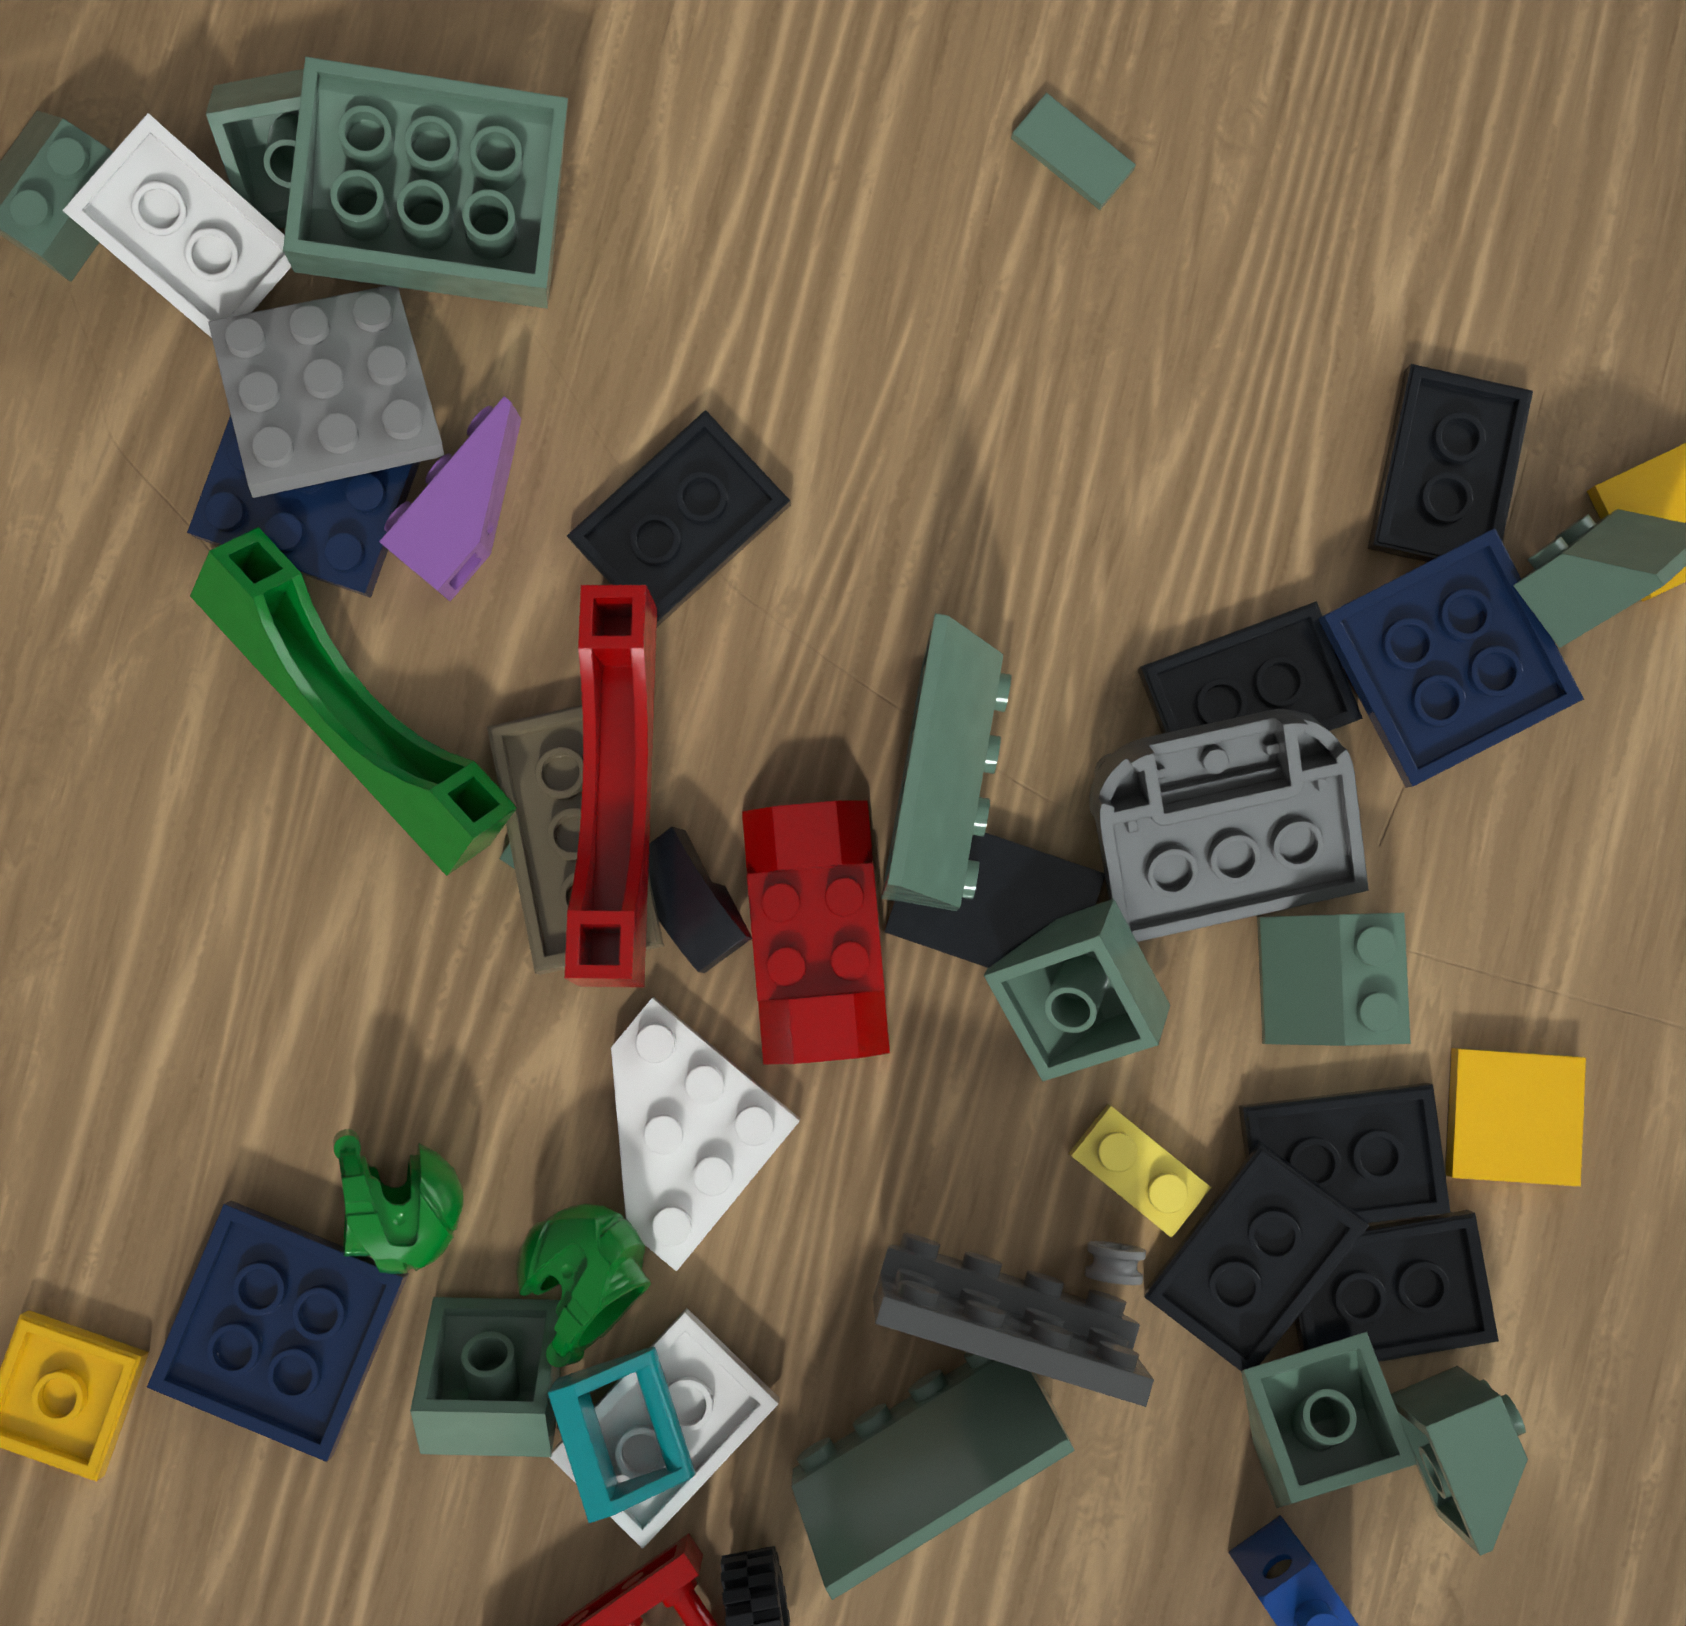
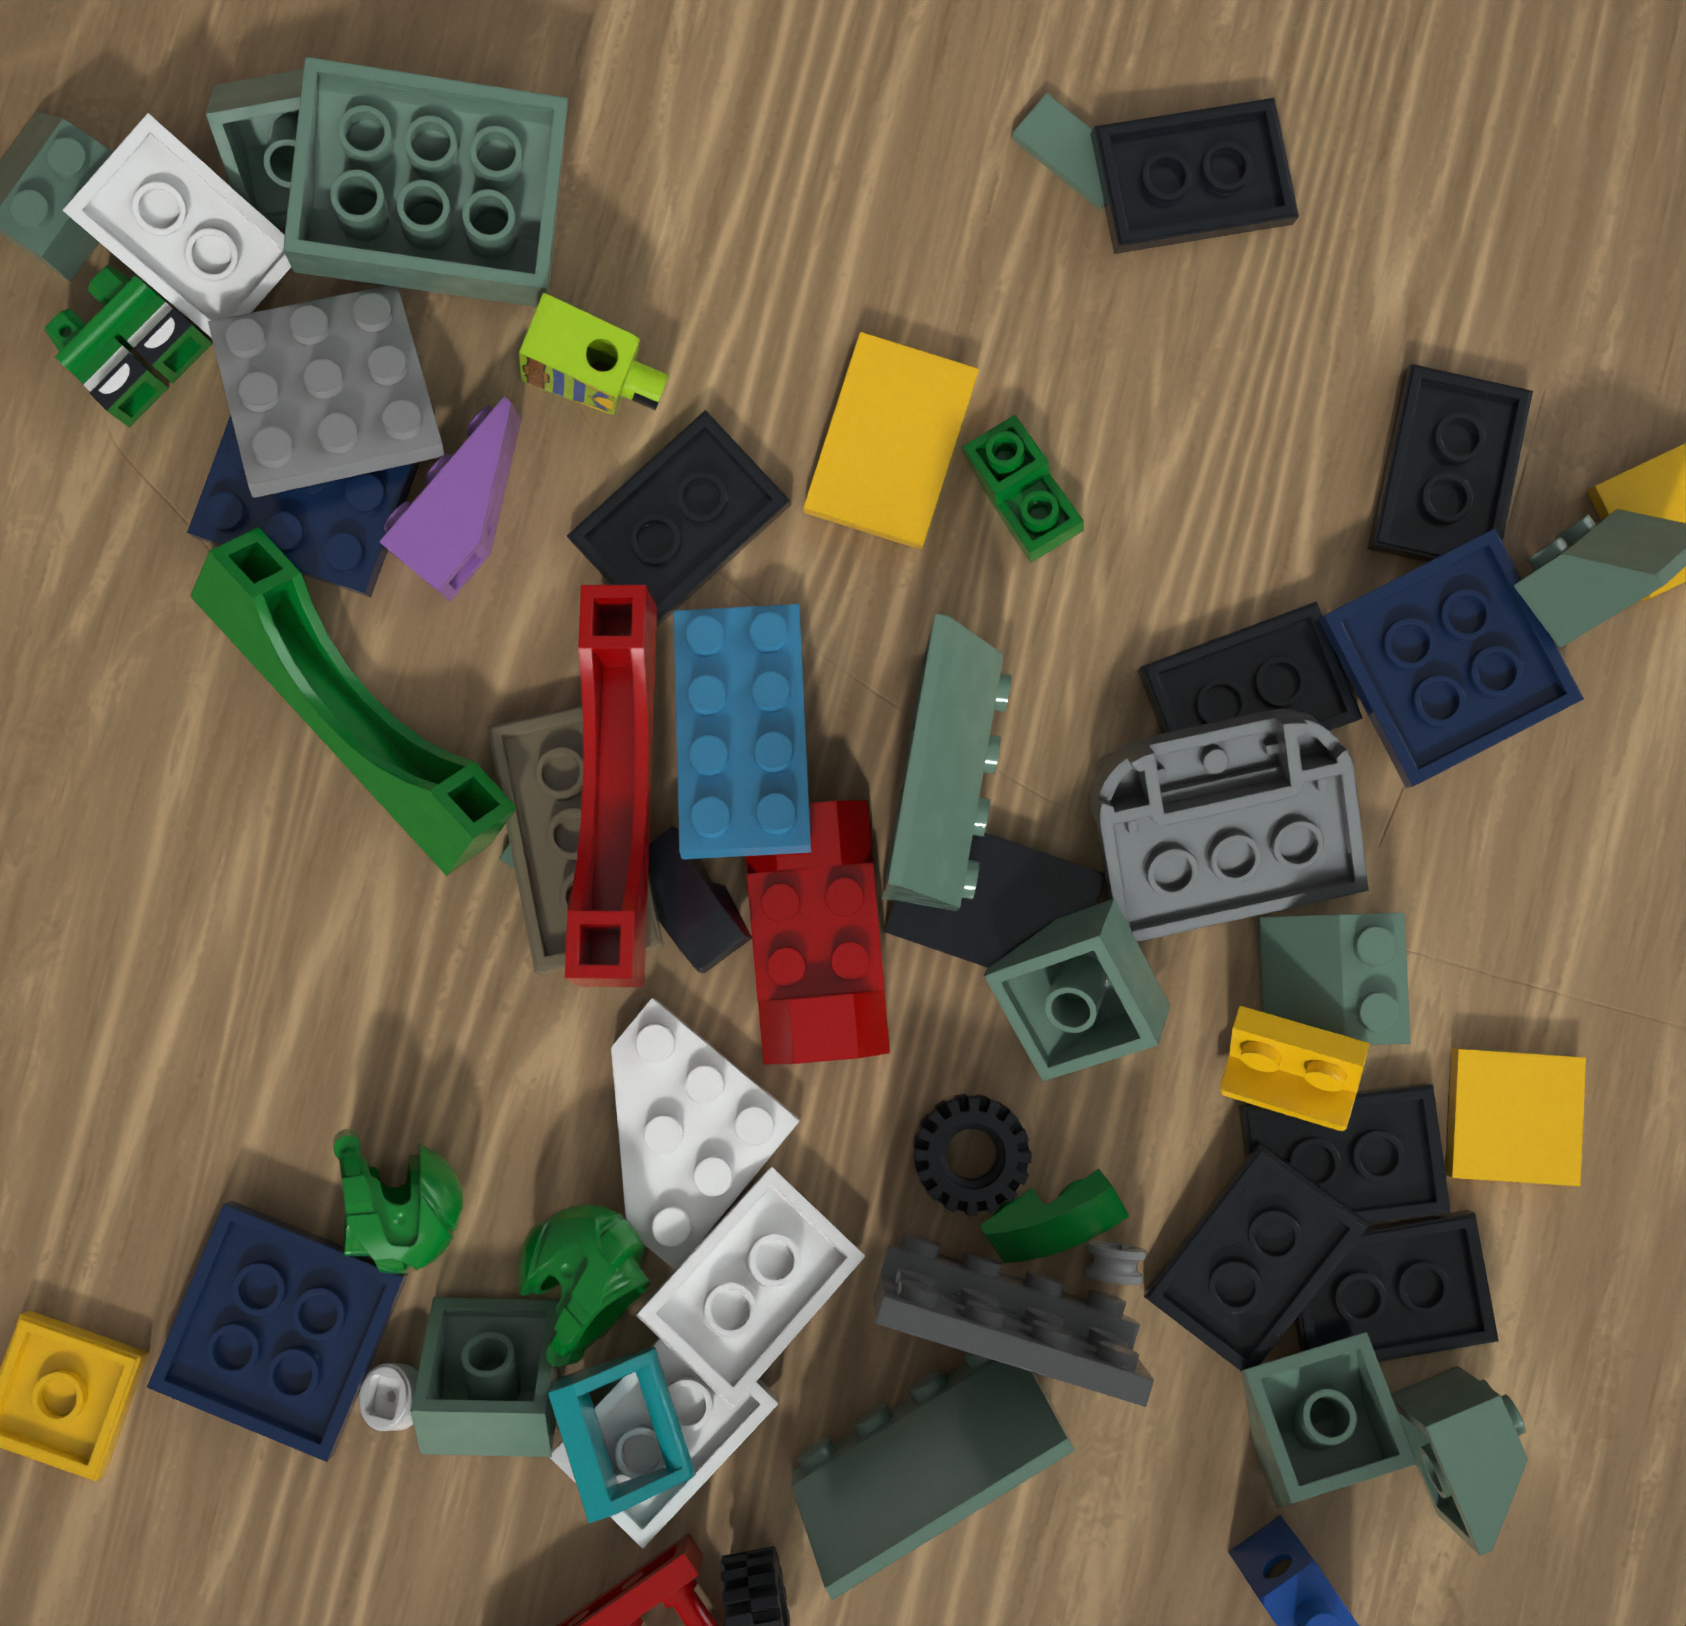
light yellow plate [1068,1104,1212,1238] -> none
none -> green hips [44,266,212,428]
none -> white tile [359,1363,418,1431]
none -> lime torso [519,293,669,415]
none -> white plate [635,1167,865,1407]
none -> dark azure plate [673,604,812,859]
none -> yellow tile [803,332,979,550]
none -> black tyre [913,1094,1032,1216]
none -> green slope [962,415,1084,563]
none -> green slope [979,1168,1130,1263]
none -> black tile [1090,98,1299,254]
none -> yellow bracket [1220,1006,1370,1131]

